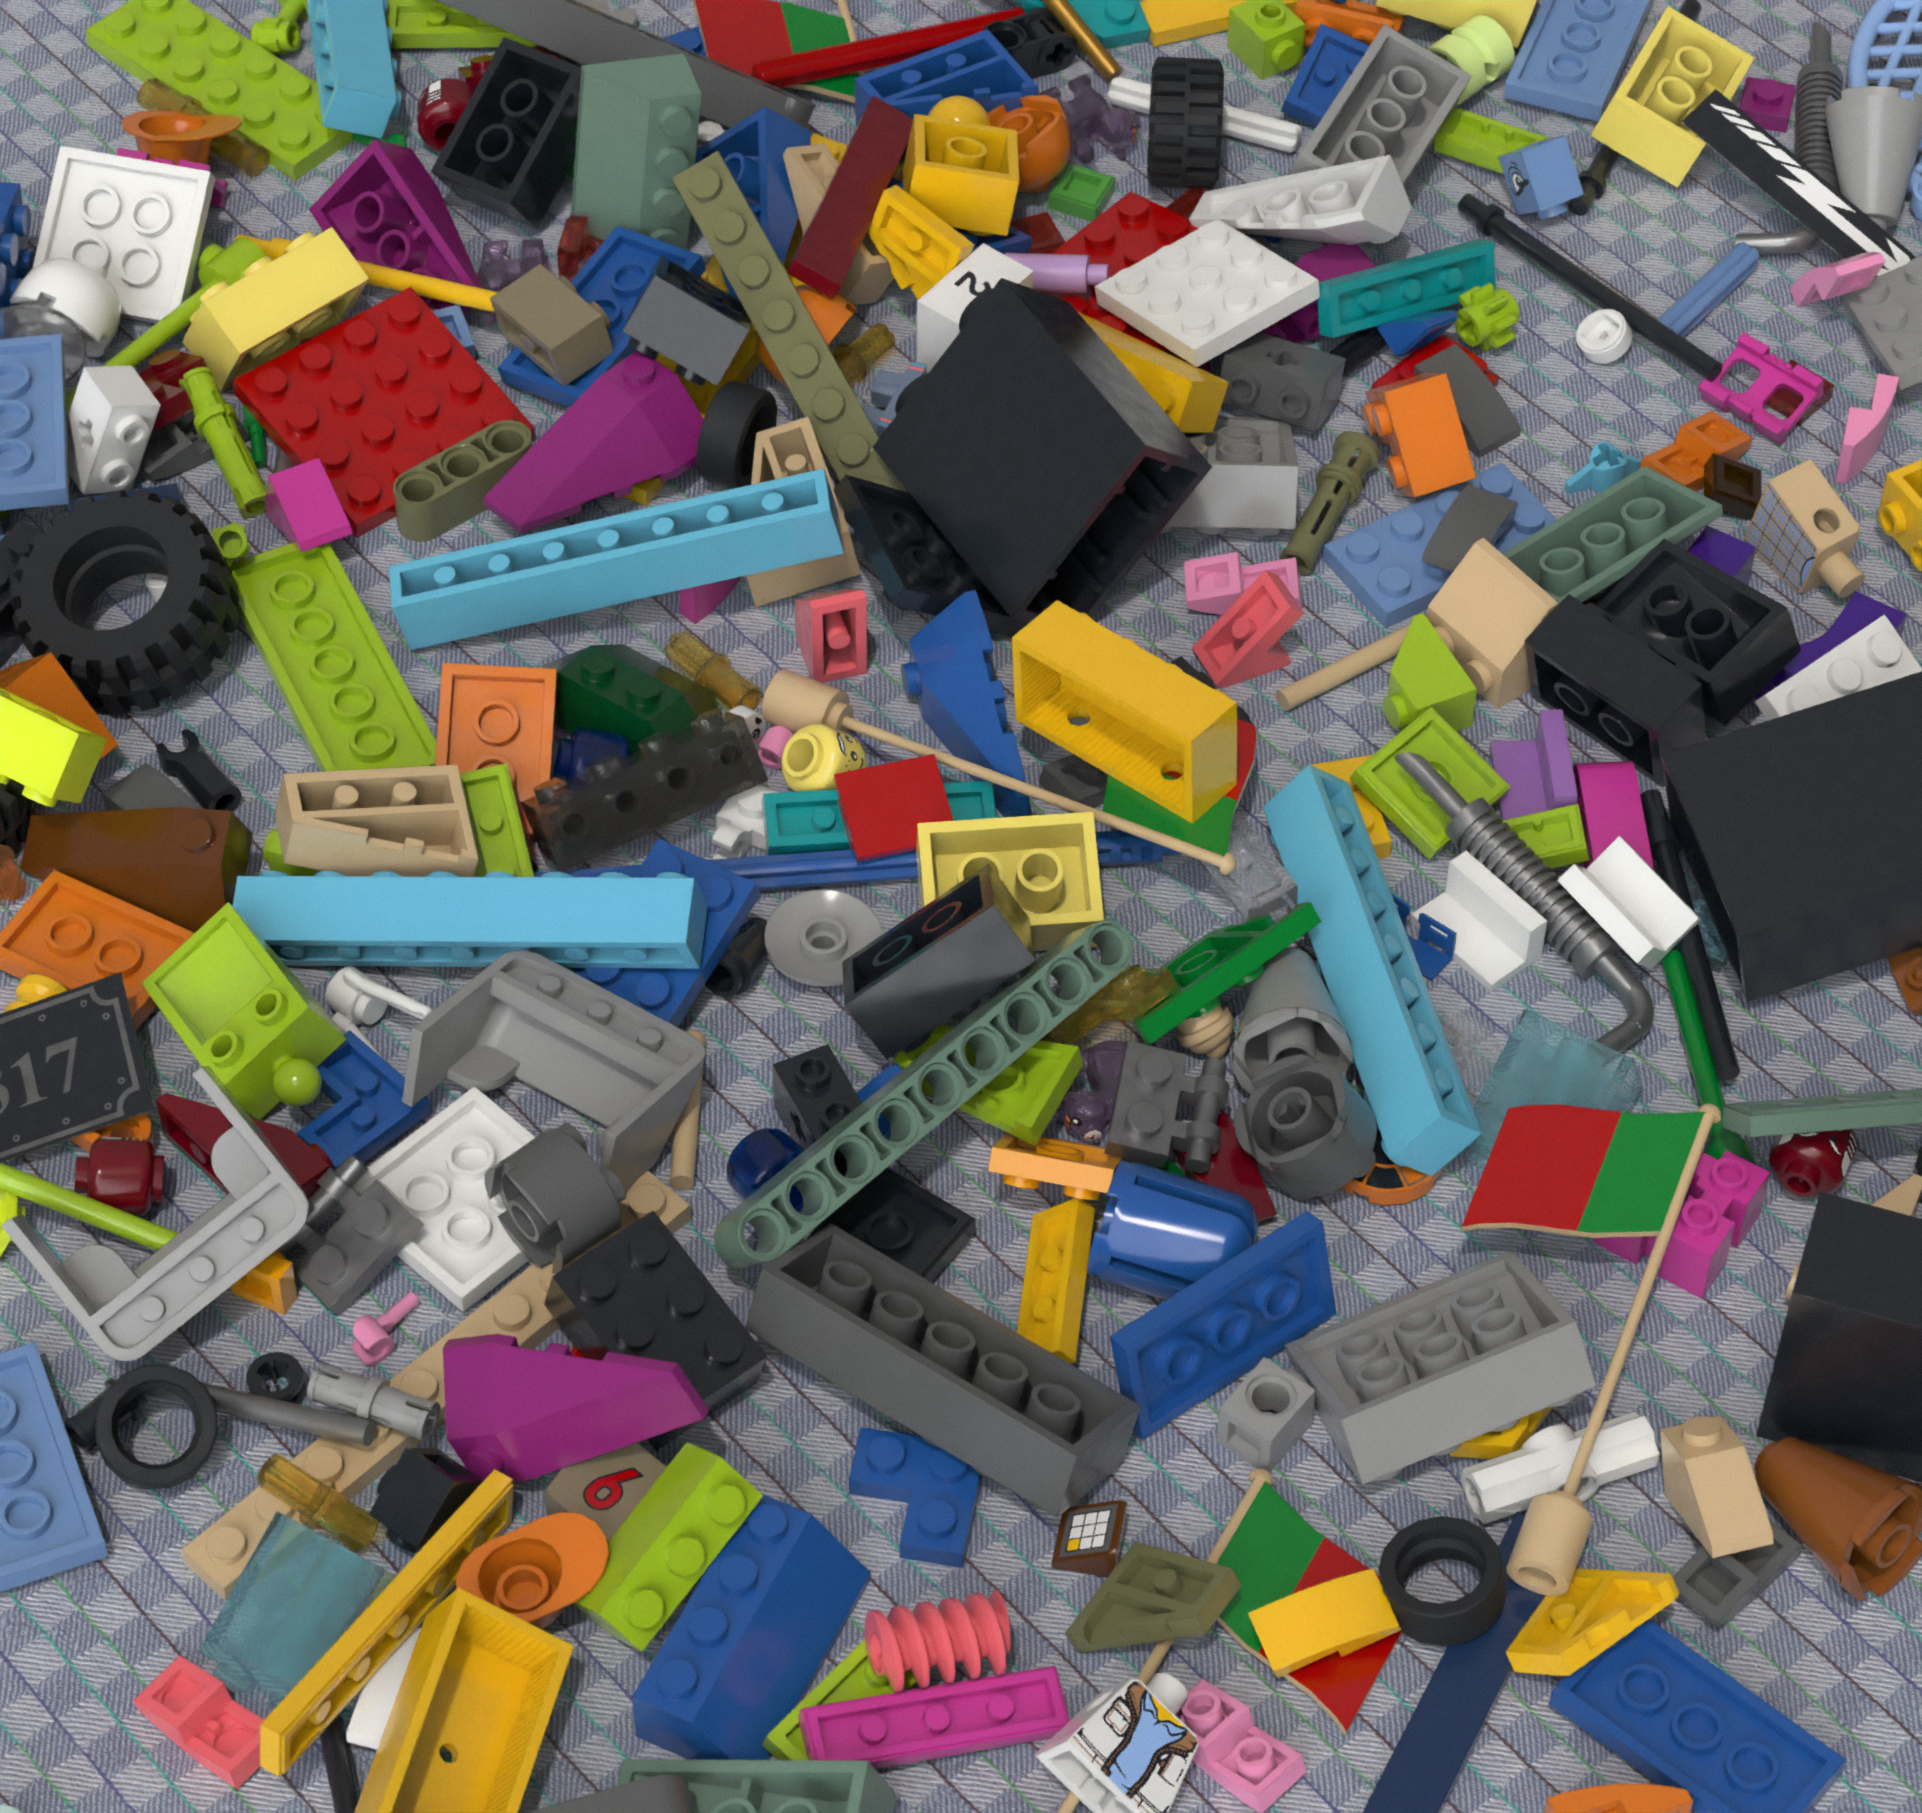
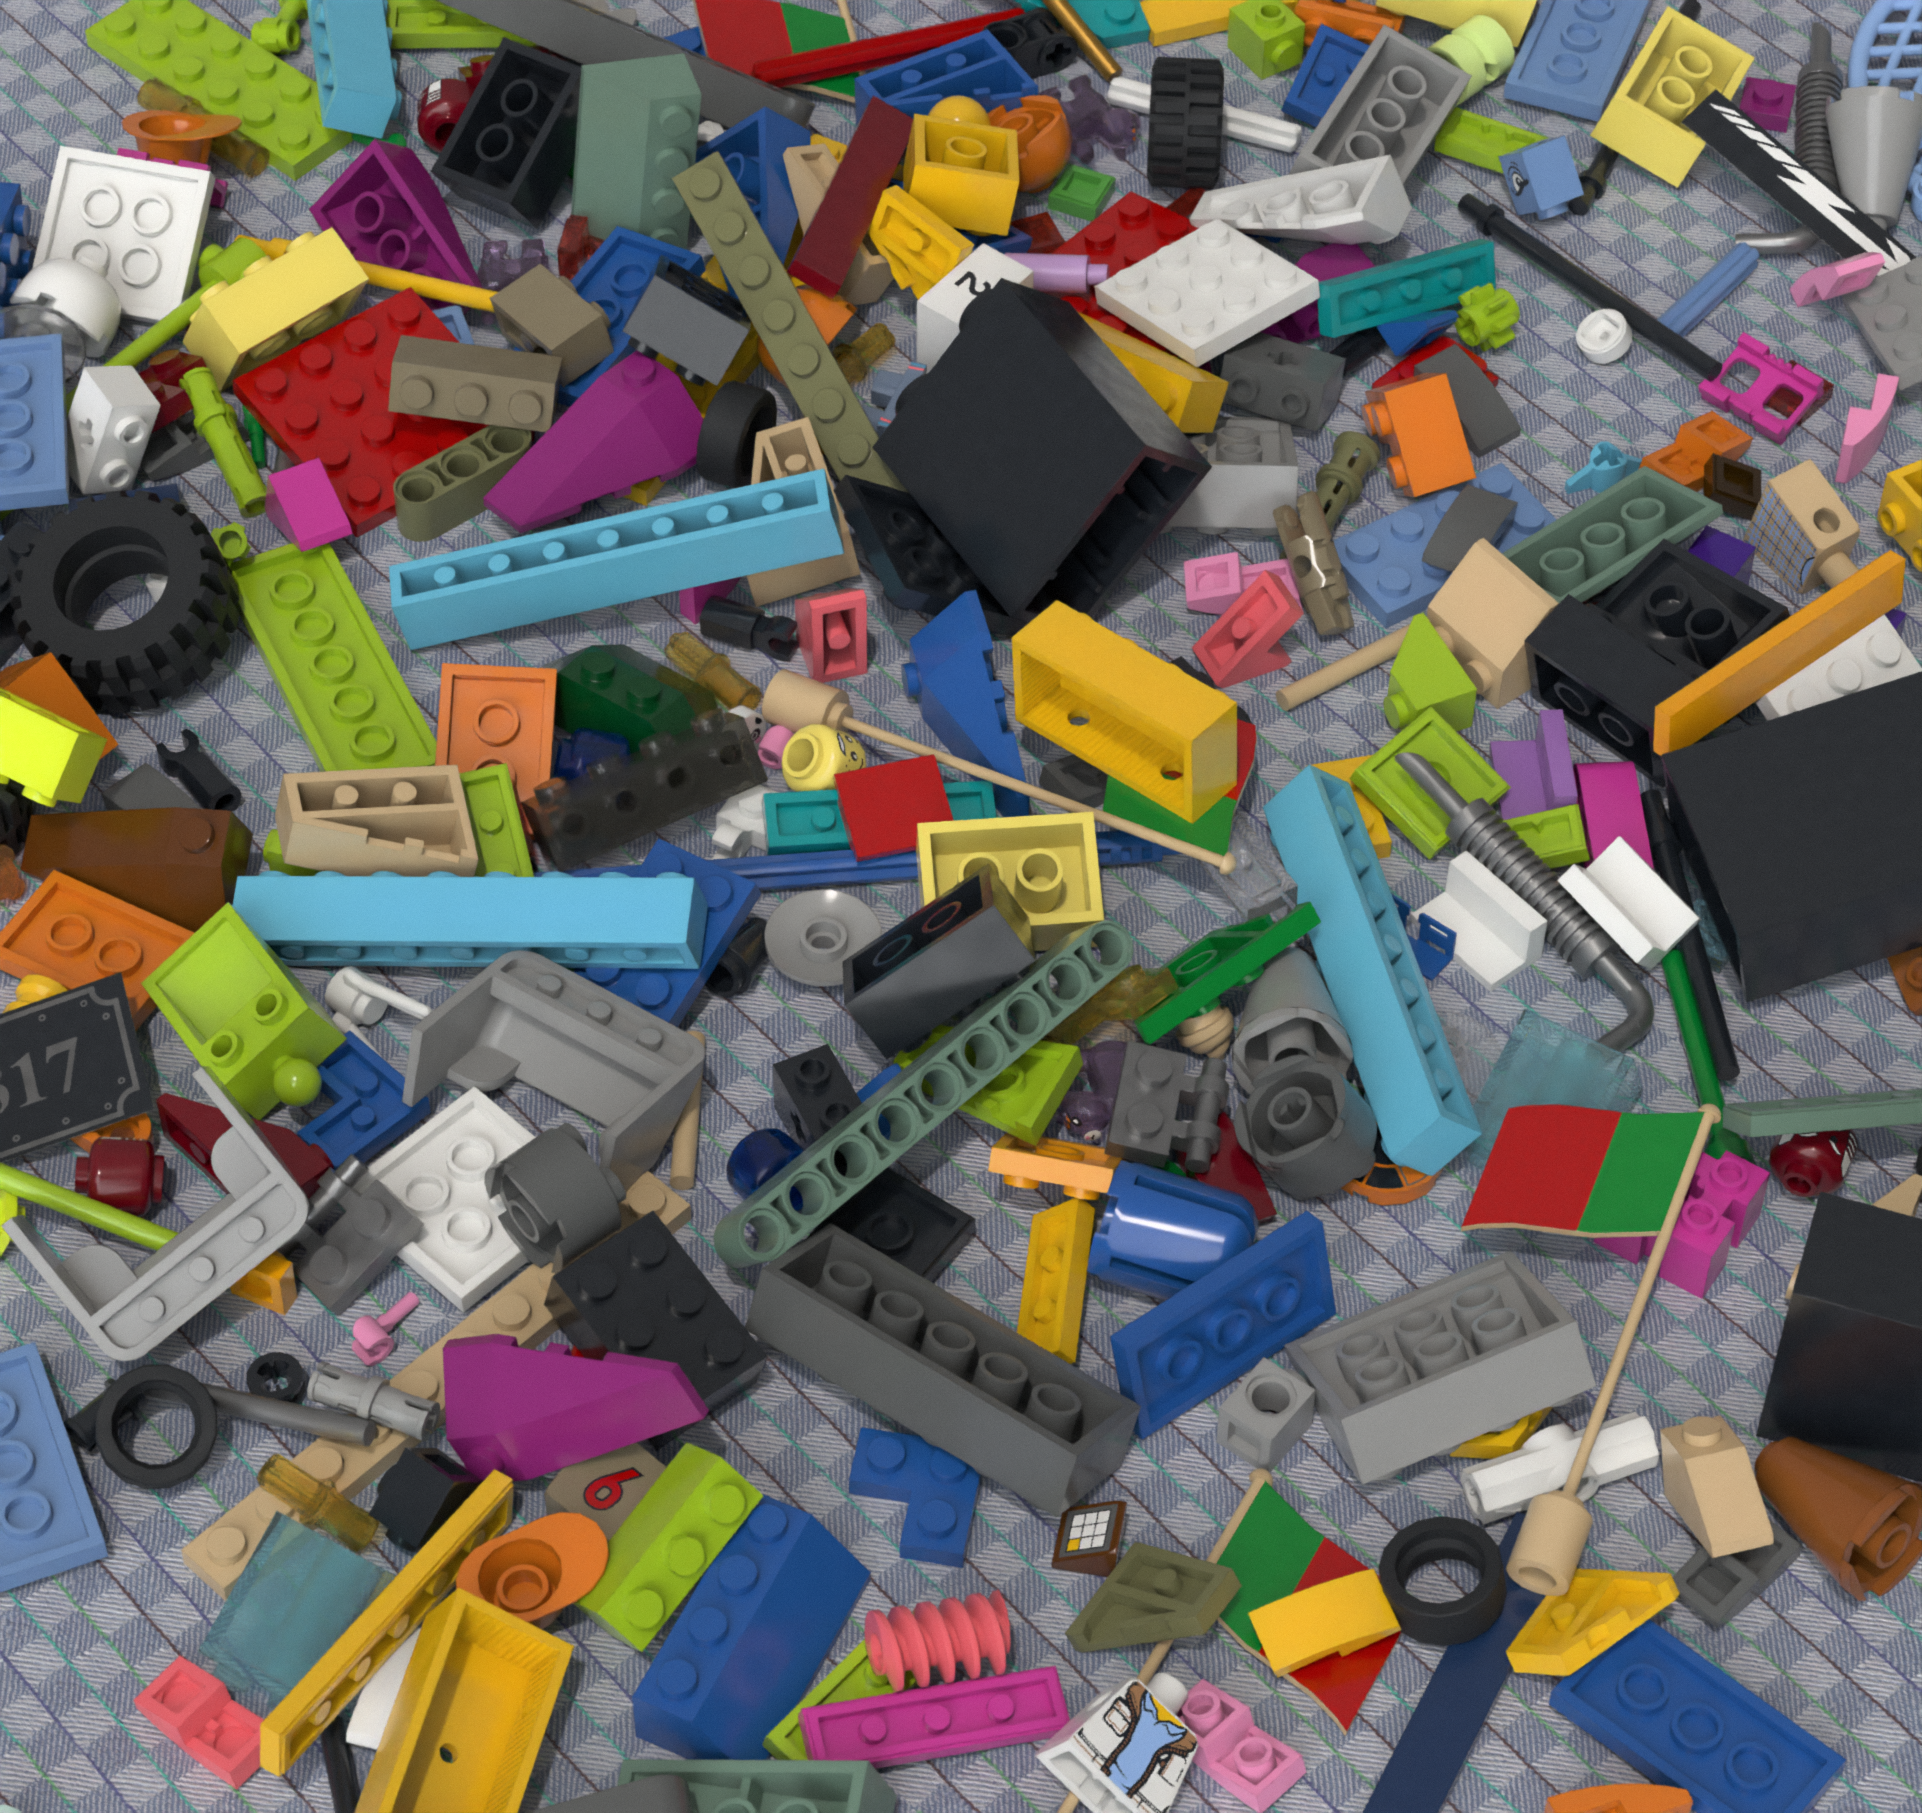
none -> dark tan brick [388,335,562,432]
none -> black bar [699,595,799,661]
none -> dark tan hinge [1273,490,1354,635]
none -> light orange tile [1653,550,1906,756]

